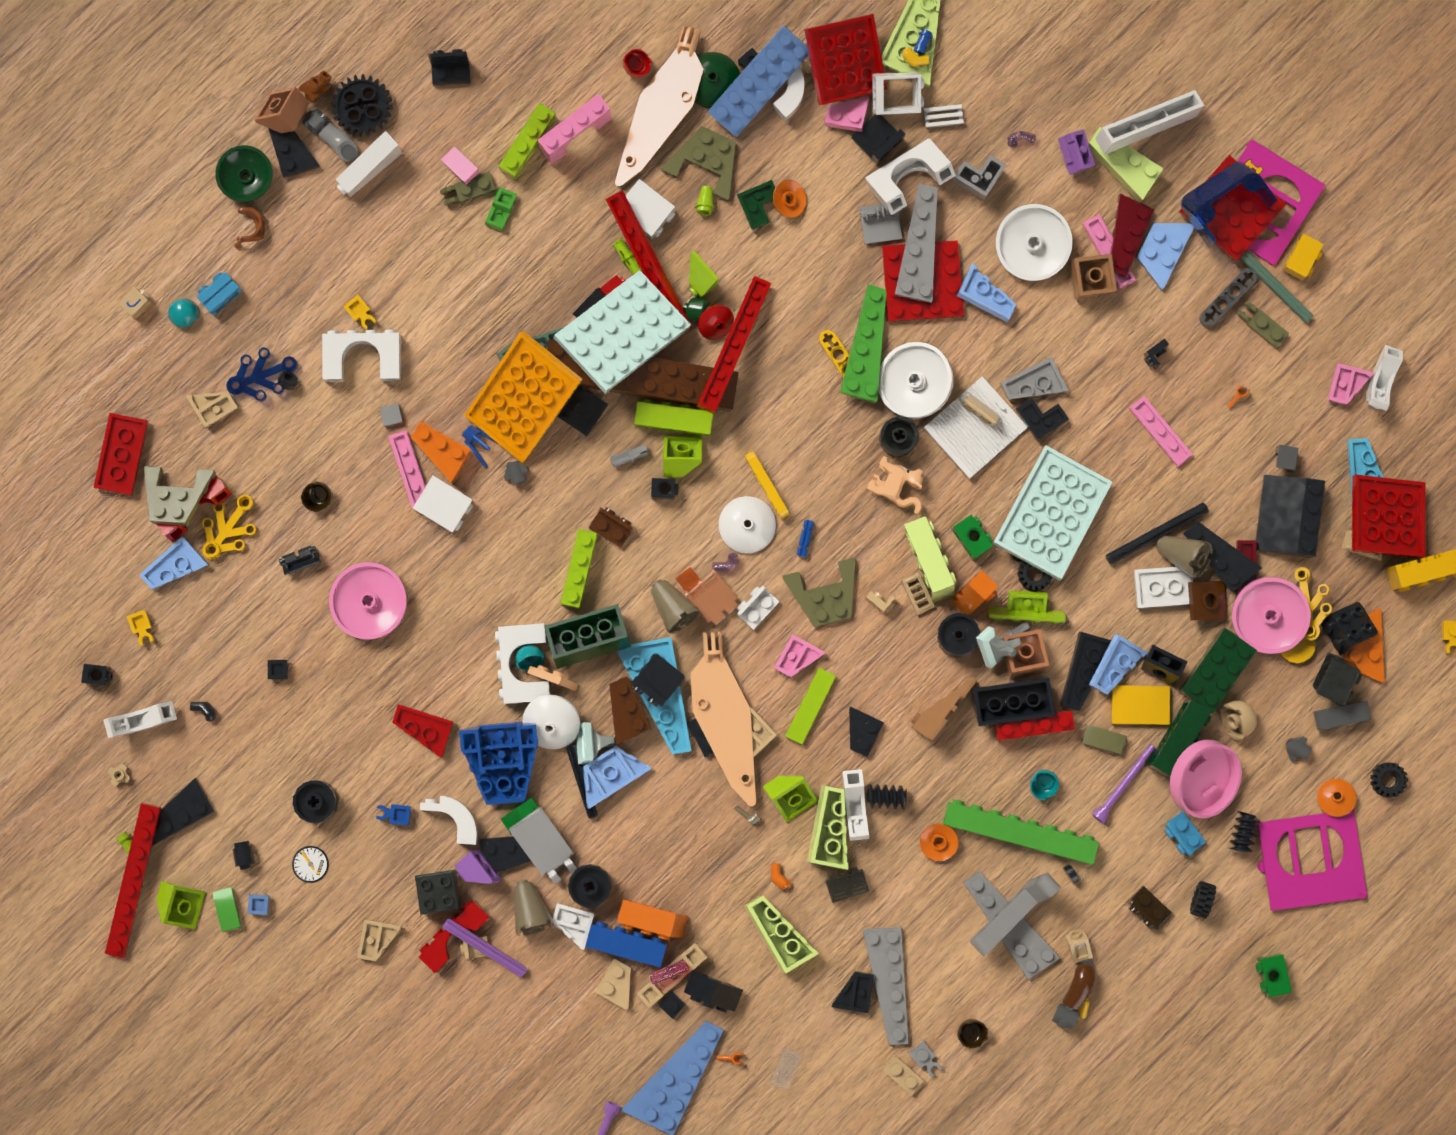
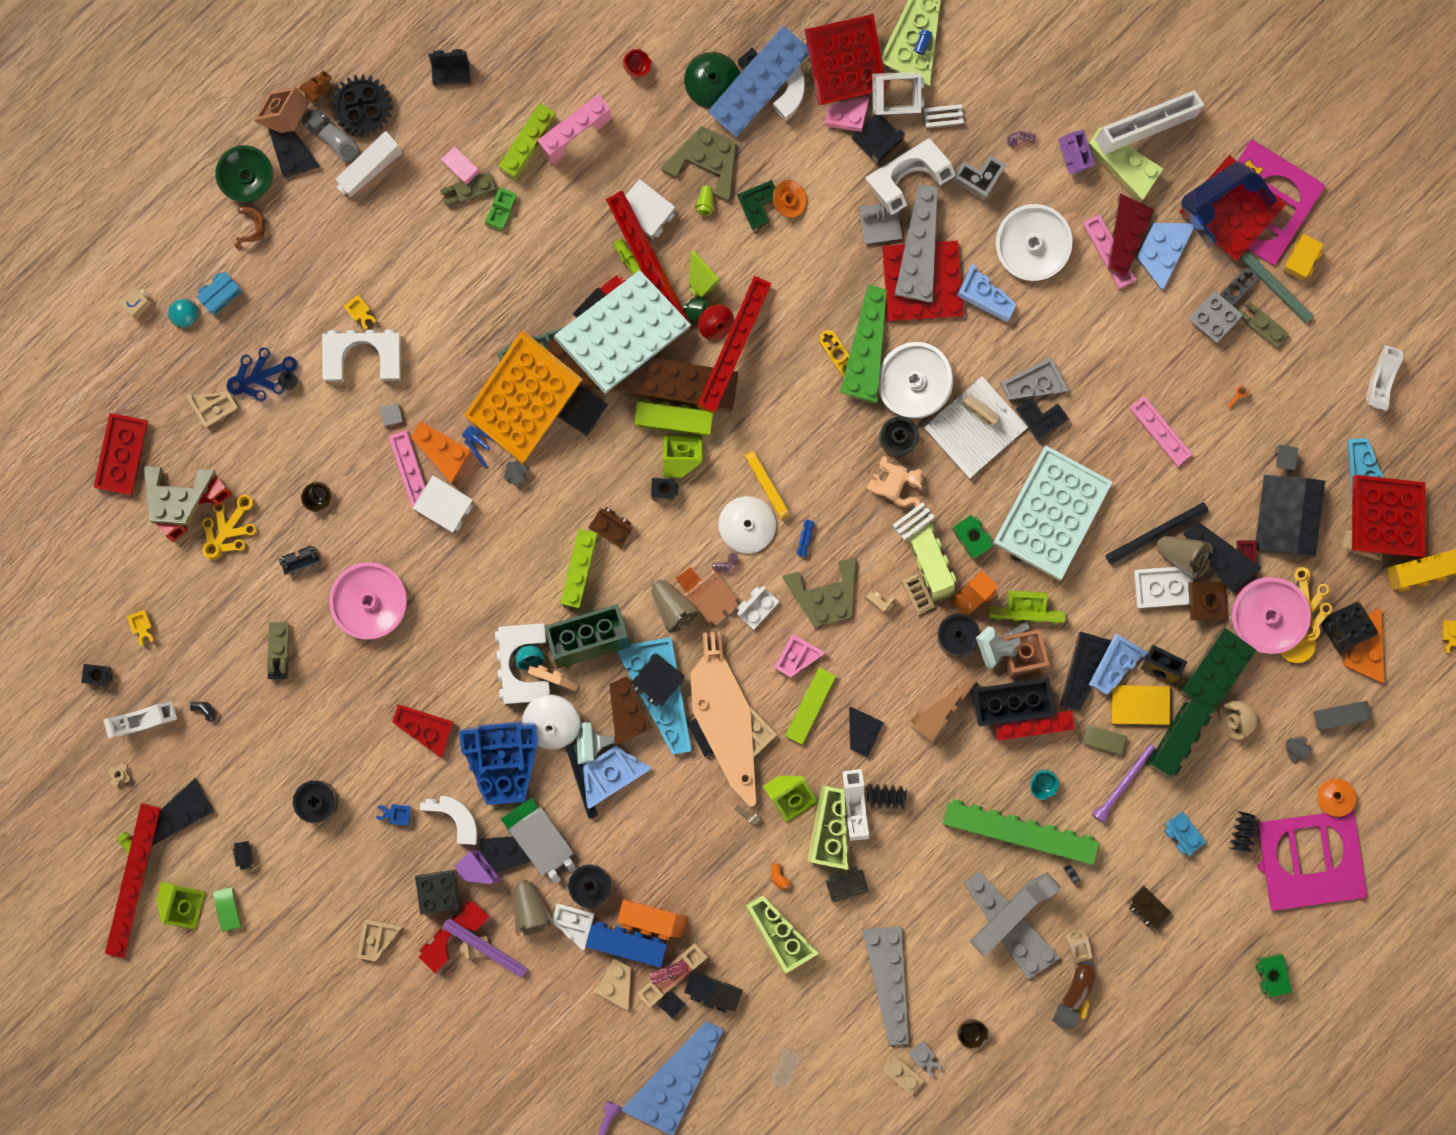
light blue wing [139,536,208,590] -> none
medium blue plate [248,894,269,915] -> none
white sticker [292,846,329,883] -> none
light grey axle [610,444,649,467] -> none
light nougat wing [615,26,704,186] -> none
orange hand [717,1053,745,1065] -> none
black wing [831,971,874,1013] -> none
yellow arm [903,48,929,67] -> none
orange dish [920,823,958,861] -> none
black tyre [1017,561,1053,591] -> none
medium nougat slope [1069,254,1117,299] -> none
black bracket [1143,339,1169,369] -> none
bright pink brick [1170,740,1242,818] -> none
black tyre [1190,881,1216,919] -> none
pearl dark grey piece [1312,652,1362,705] -> none
bright pink wing [1327,363,1373,405] -> none
black tyre [1370,763,1408,797] -> none
none -> olive hinge [268,622,290,674]
none -> white tile [893,502,935,541]
none -> light grey hinge [1188,290,1243,343]

